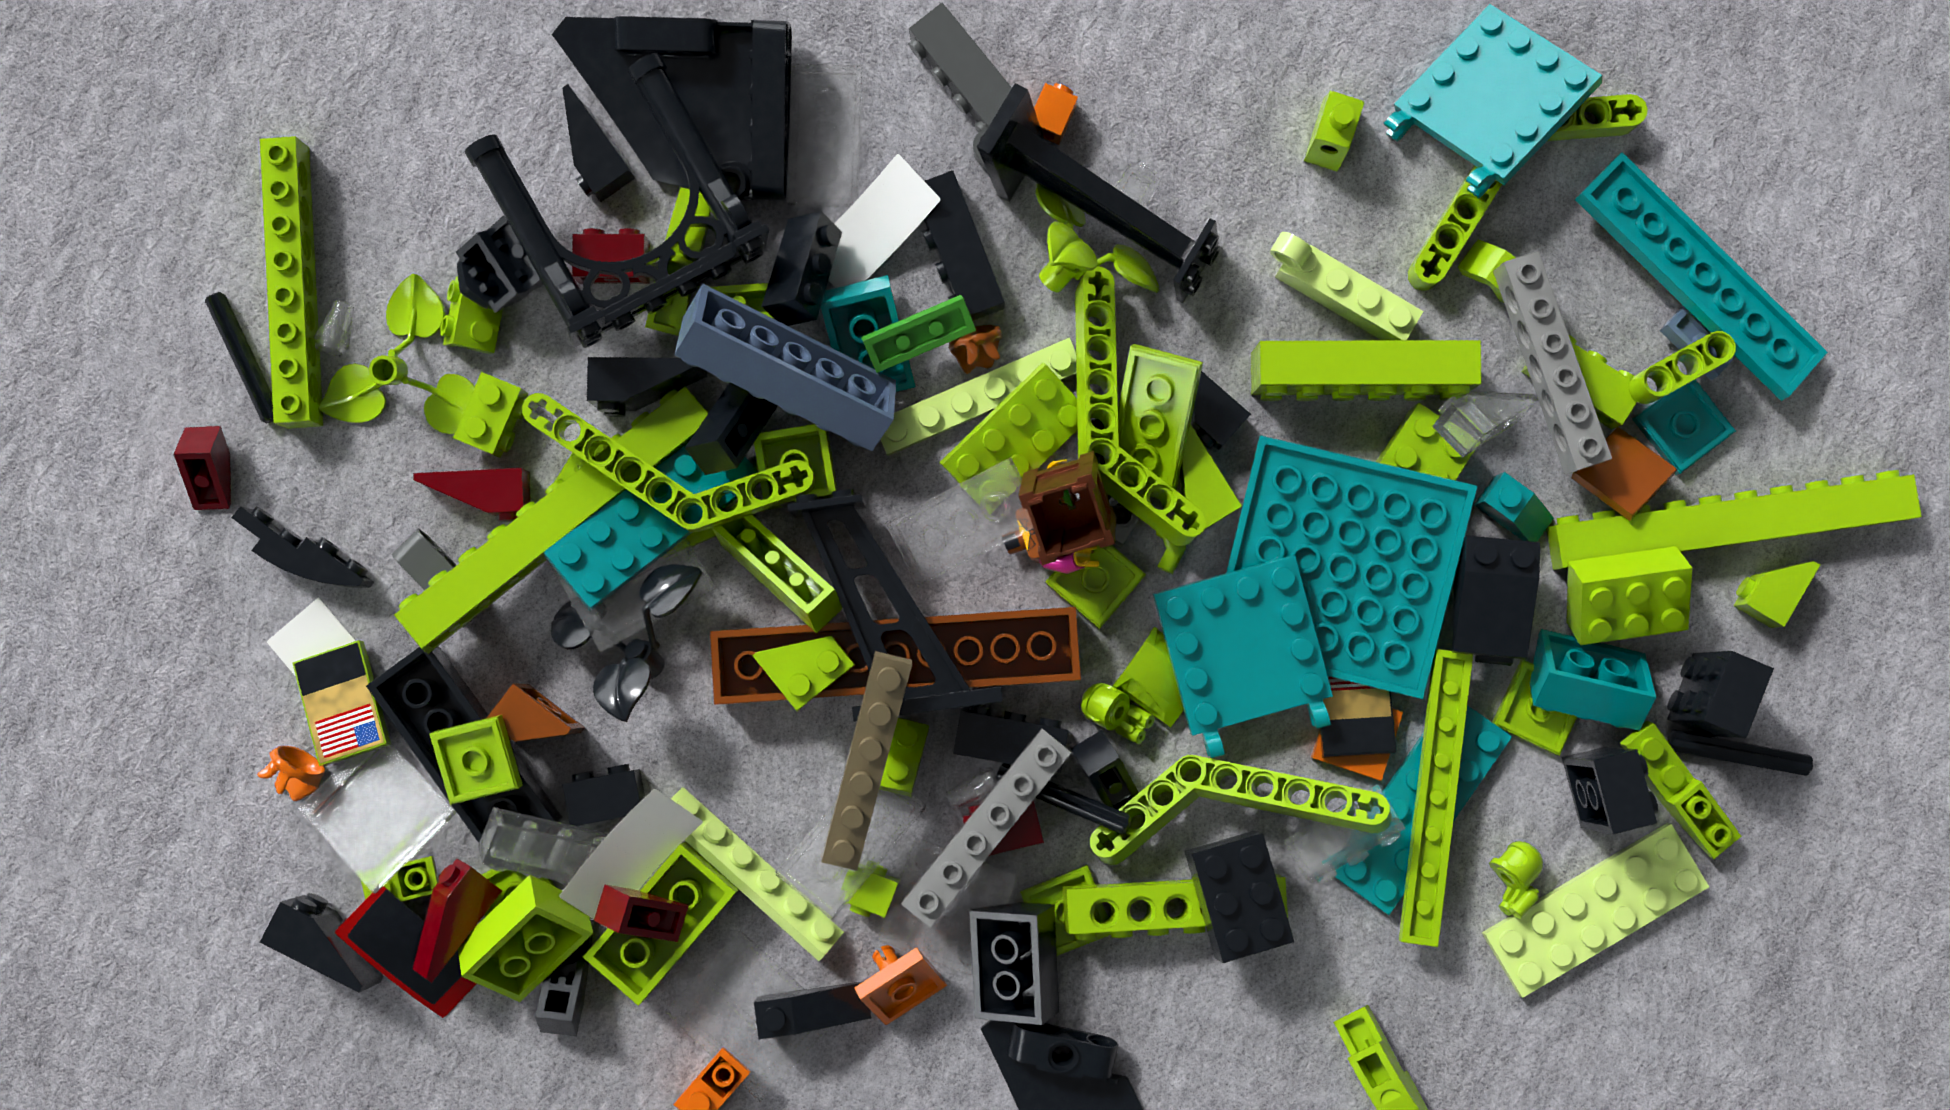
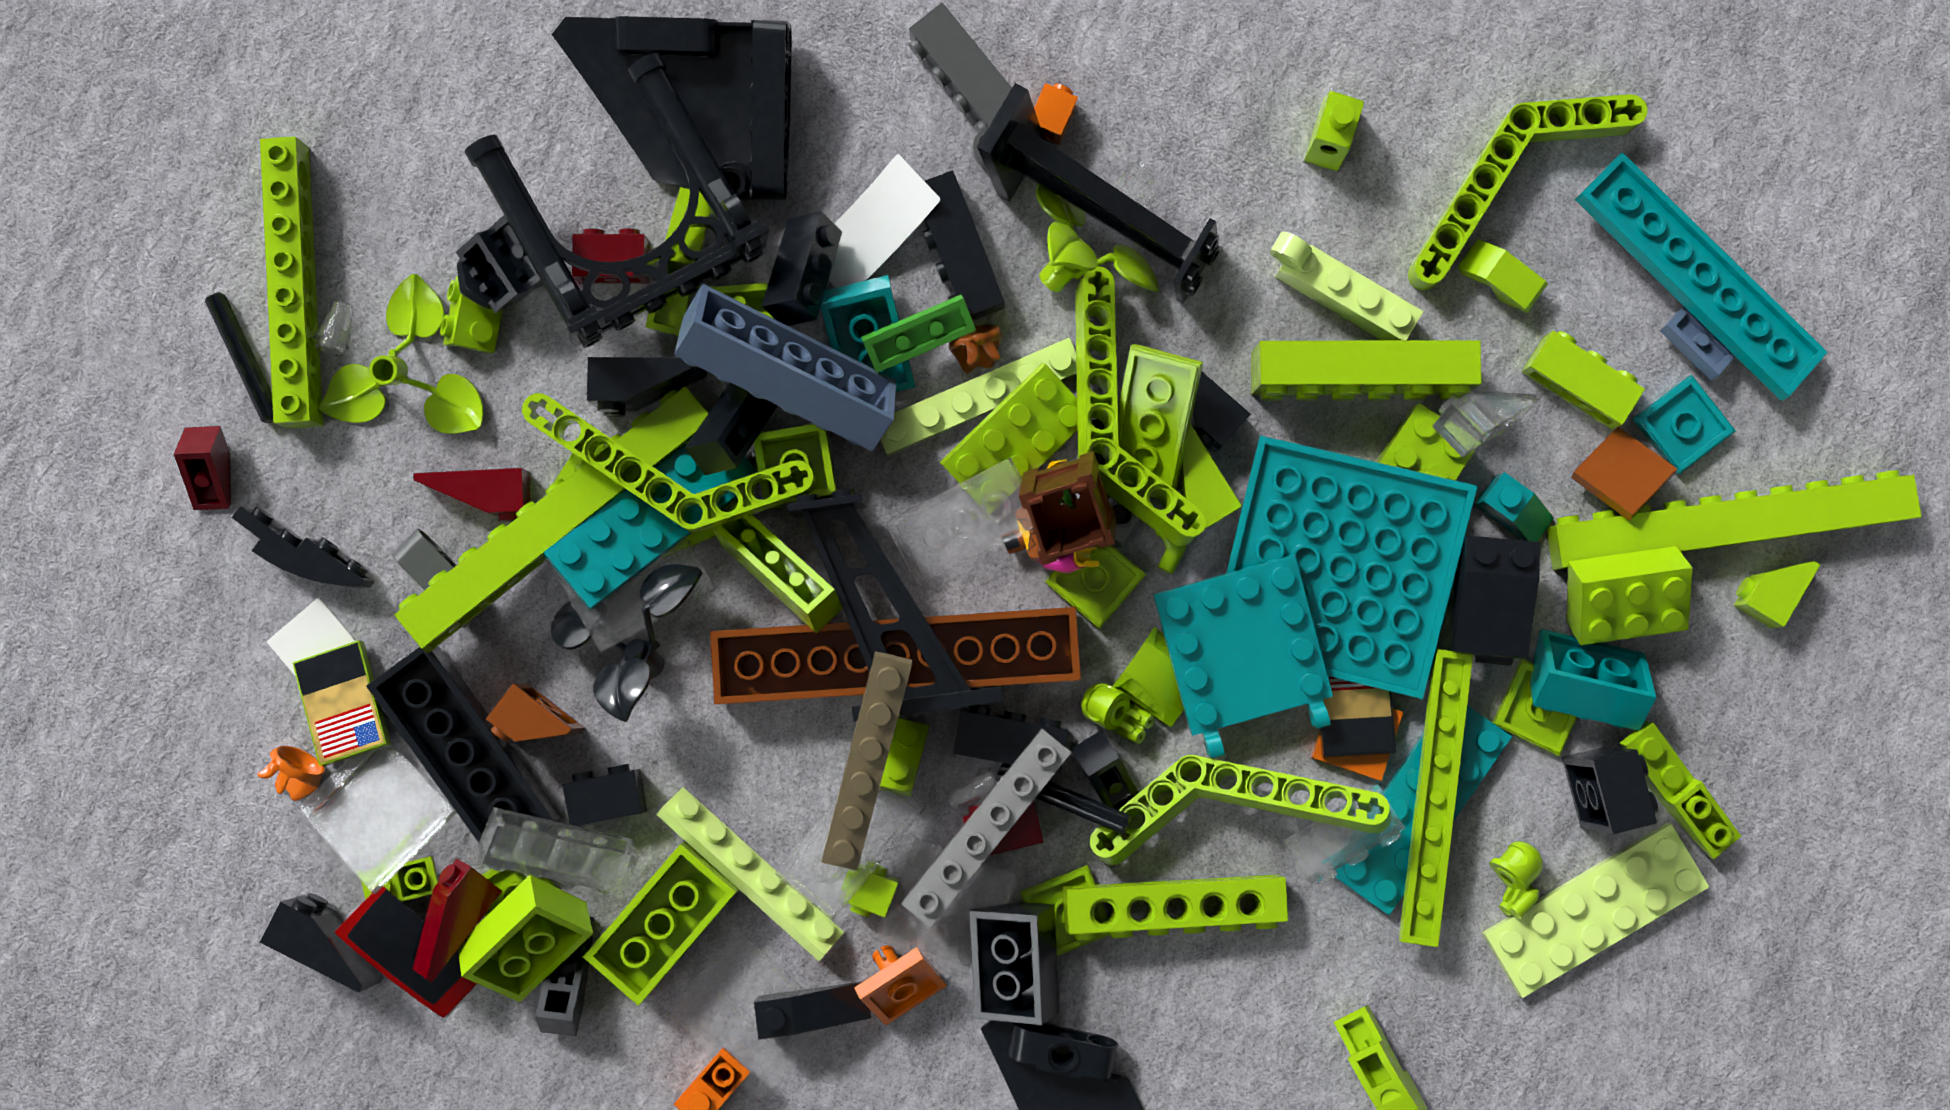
lime tile [429,715,523,805] -> none
lime bracket [453,372,528,458] -> none
white sticker [559,789,703,919] -> none
black slope [562,84,635,202] -> none
dark red slope [594,884,689,942] -> none
lime wing [752,636,855,711] -> none
clear tile [787,63,864,207] -> none
black brick [1184,831,1294,963] -> none
plate [1384,4,1602,198] -> none
light grey brick [1493,251,1612,475] -> none
lime beam [1629,331,1736,404] -> none
black brick [1667,651,1774,738] -> none
black axle [1667,730,1813,776] -> none

